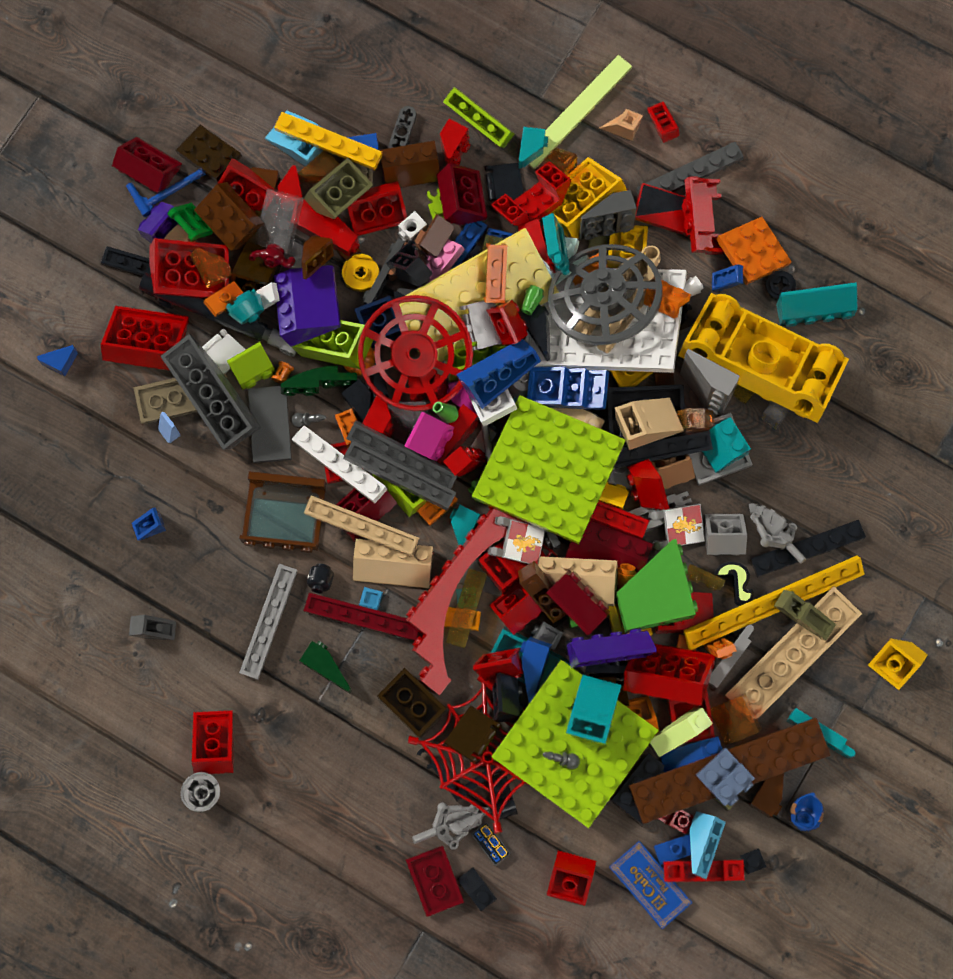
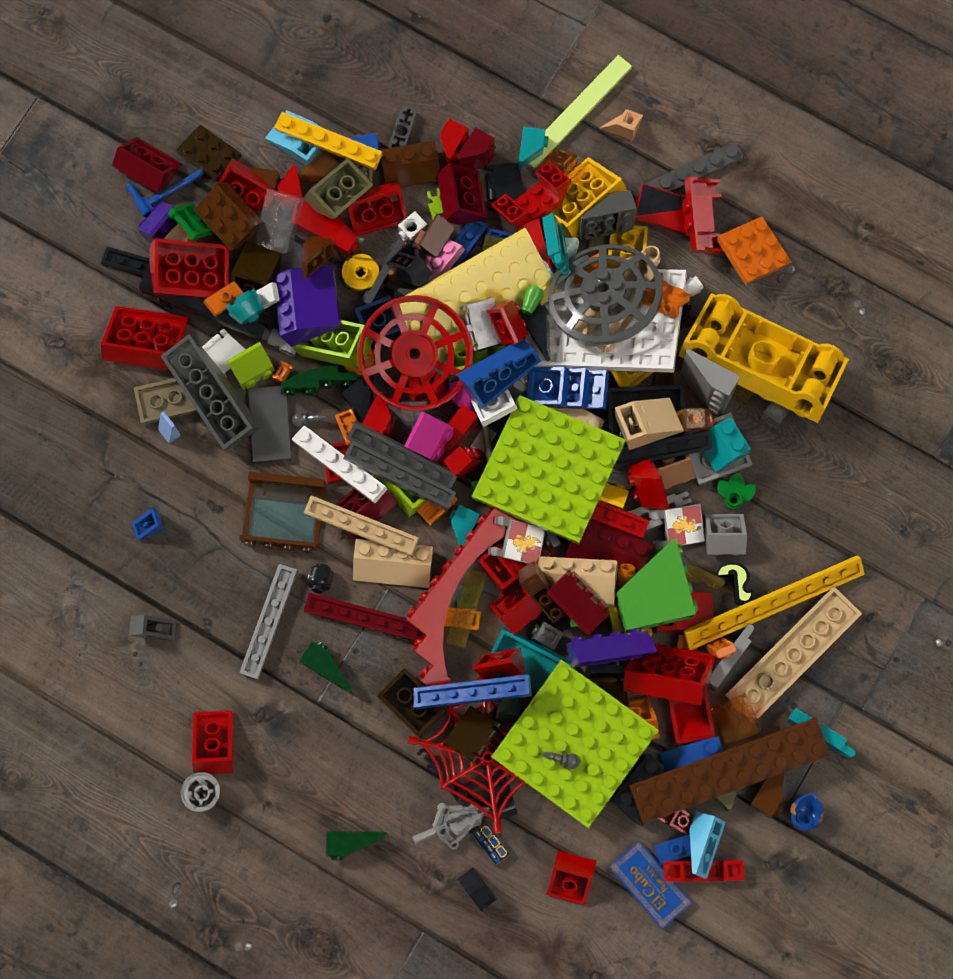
blue slope [37,345,78,376] -> none
clear orange slope [190,248,232,288] -> none
dark red piece [249,244,296,268] -> none
dark azure tile [359,587,383,610] -> none
dark red plate [406,845,464,917] -> none
bright green cone [433,402,458,423] -> none
lime brick [443,87,515,148] -> none
orange container [484,243,507,303] -> none
blue slope [520,637,552,702] -> none
teal slope [566,675,621,744] -> none
red slope [647,101,679,143] -> none
yellowish green slope [650,707,713,757] -> none
sand blue plate [696,748,755,806] -> none
blue plate [712,264,743,292] -> none
black plate [740,848,766,875] -> none
light grey bar [749,503,806,564] -> none
black plate [750,520,866,578] -> none
black gear [766,271,796,299] -> none
olive slope [774,590,836,641] -> none
teal slope [776,282,857,327] -> none
yellow slope [868,638,928,690] -> none
none -> dark green slope [326,831,388,861]
none -> blue plate [414,675,531,709]
none -> dark red slope [456,127,496,170]
none -> green plate [717,472,756,510]

